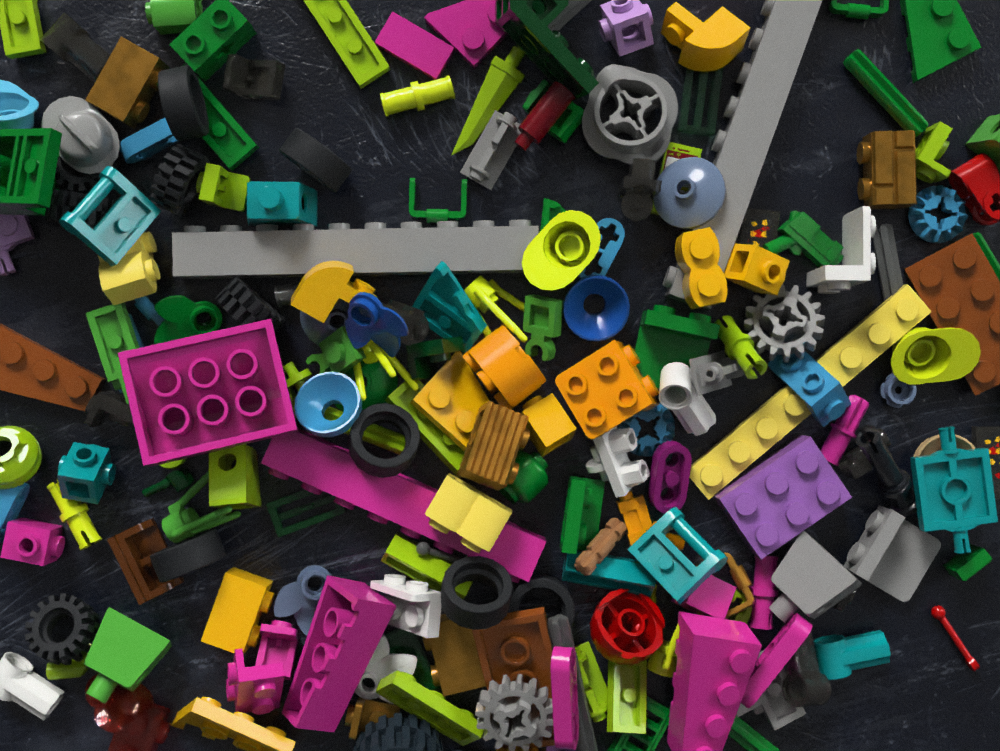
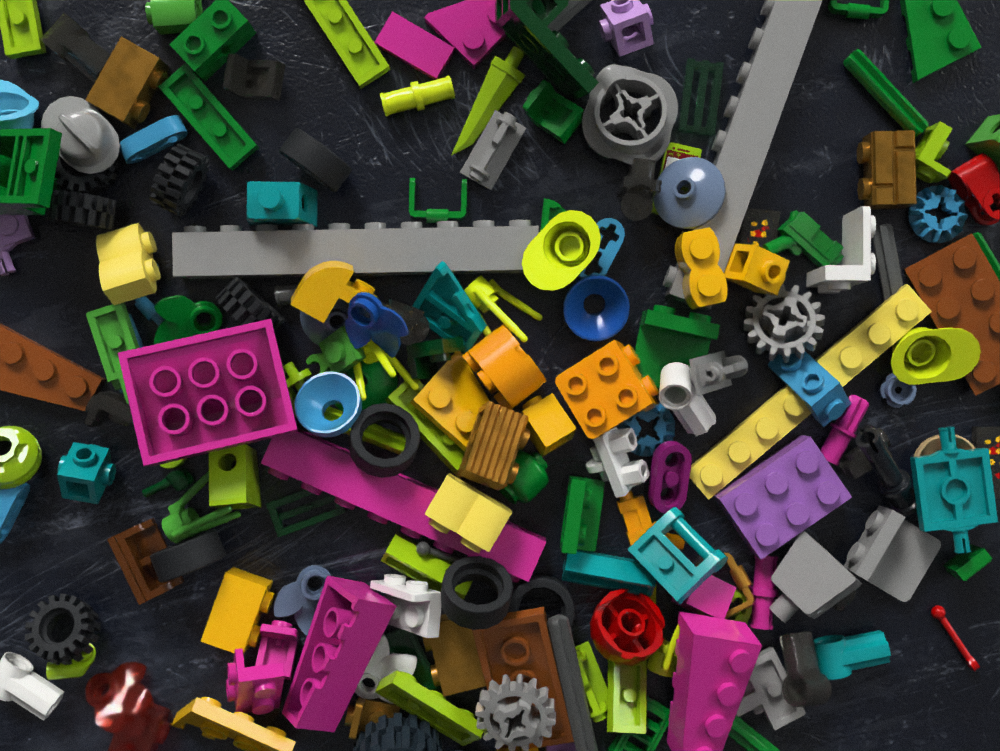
dark pink brick [0,517,65,566] -> none
neon yellow pin [47,480,102,550] -> none
teal plate [59,166,161,266] -> none
bright green torso [84,607,172,704] -> none
black tyre [158,65,209,141] -> none
lime bracket [196,163,251,212] -> none
dark red cylinder [514,81,575,151] -> none
bright green plate [523,294,564,361] -> none
dark pink beam [551,646,579,750] -> none
medium nougat axle [574,517,627,576] -> none
yellow brick [661,2,751,72] -> none
lime pin [714,315,767,379] -> none
dark pink beam [741,613,813,708] -> none

